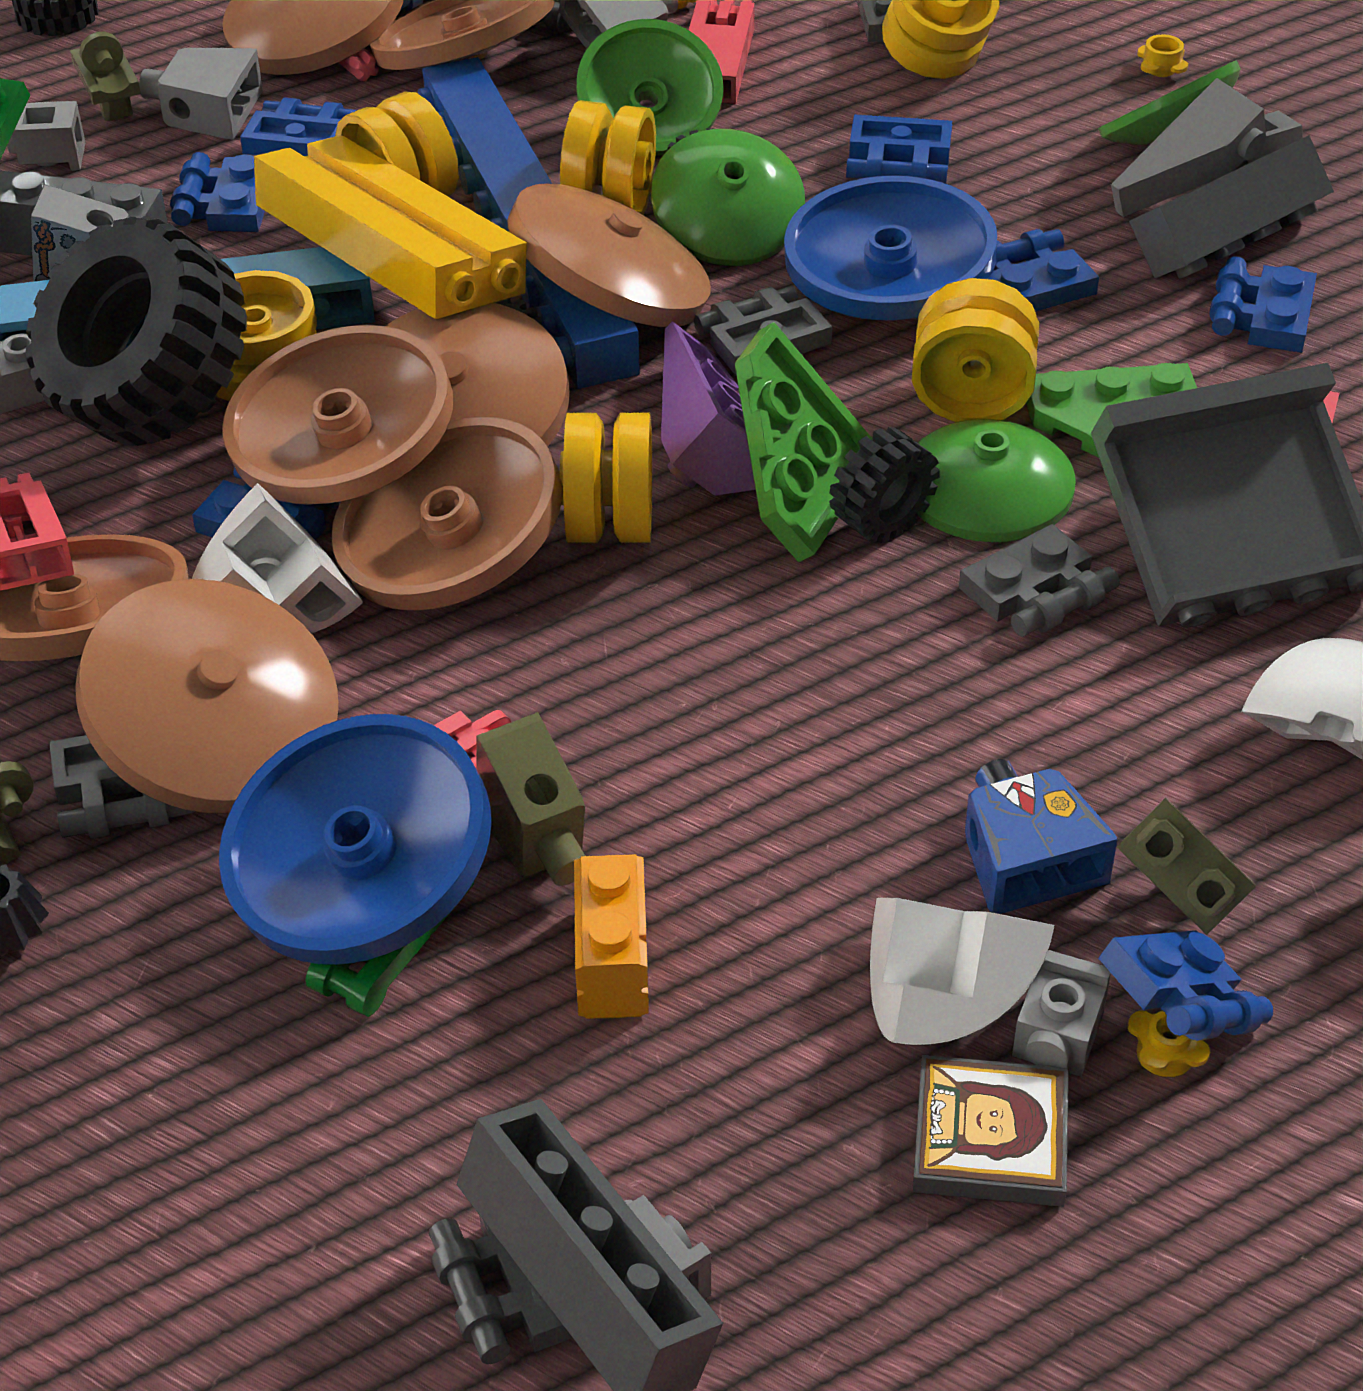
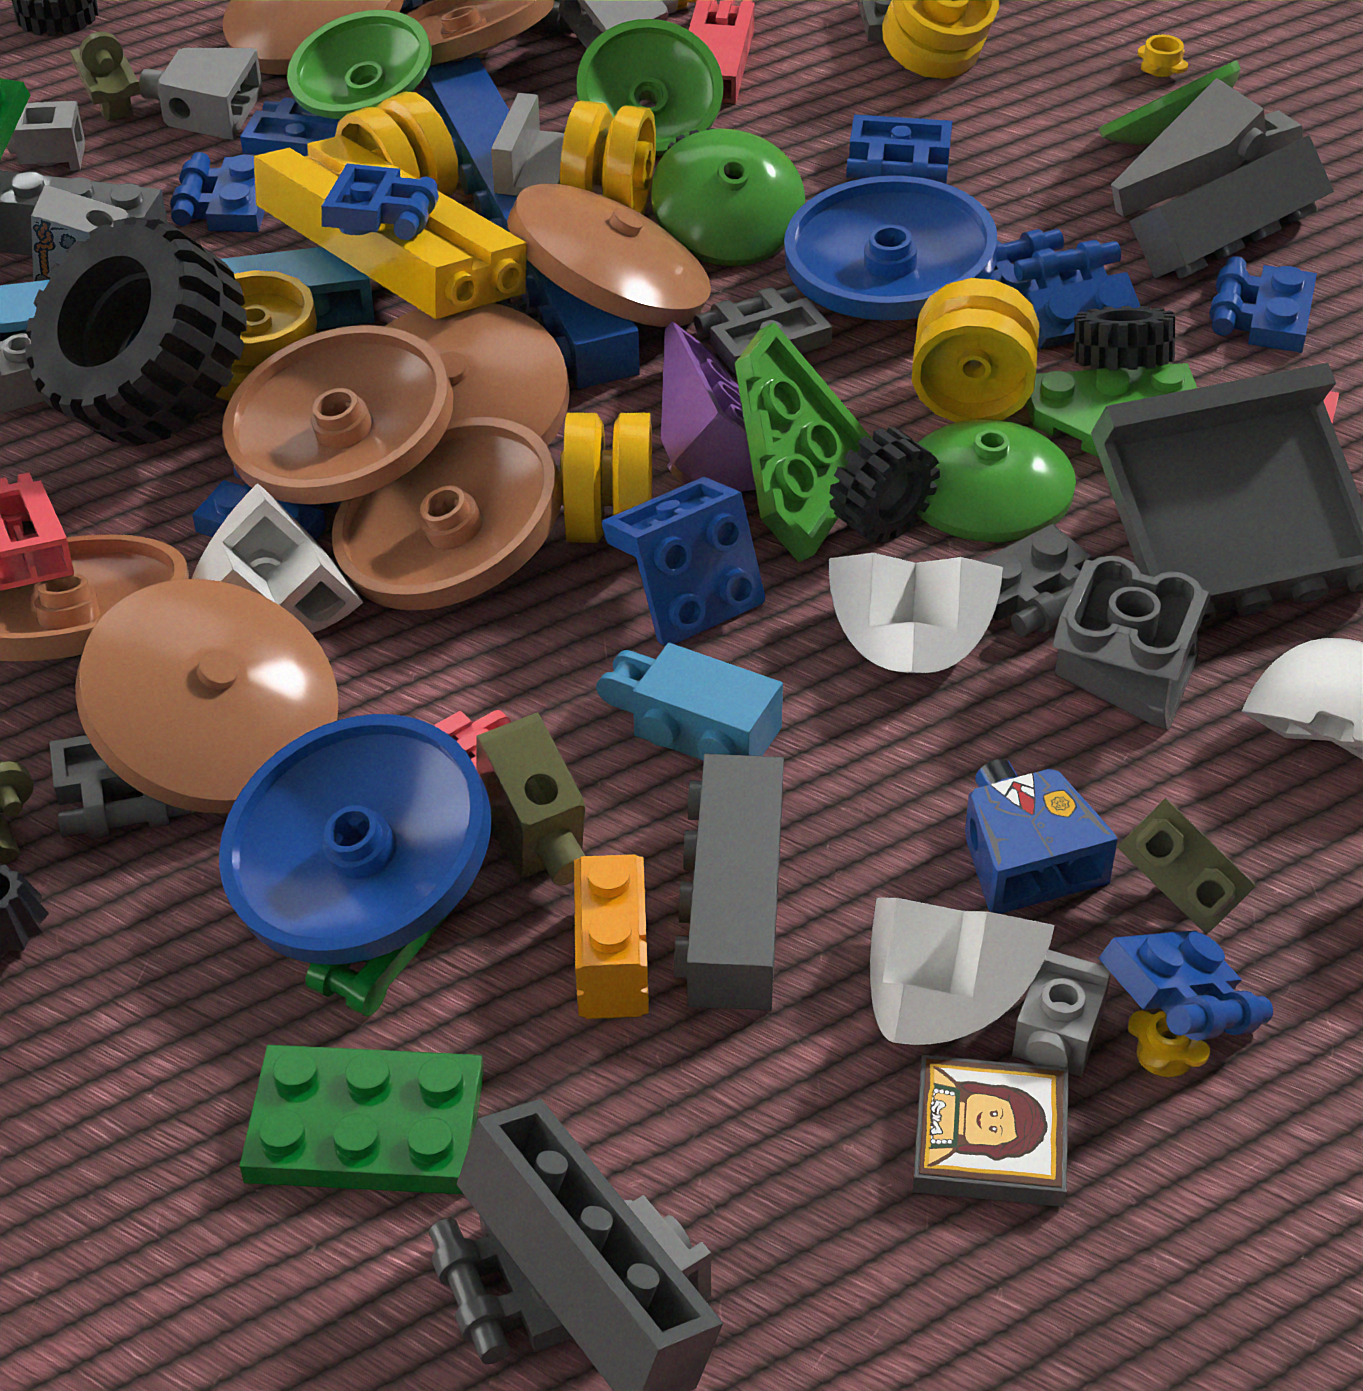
none -> green plate [239,1044,484,1195]
none -> bright green dish [287,10,432,120]
none -> blue plate [321,163,439,240]
none -> light grey panel [491,93,564,196]
none -> dark azure brick [596,642,783,761]
none -> blue bracket [601,477,766,646]
none -> dark grey brick [674,754,784,1011]
none -> white brick [829,553,1003,673]
none -> blue plate [1014,240,1140,349]
none -> dark grey piece [1052,556,1210,730]
none -> black tyre [1074,306,1175,370]

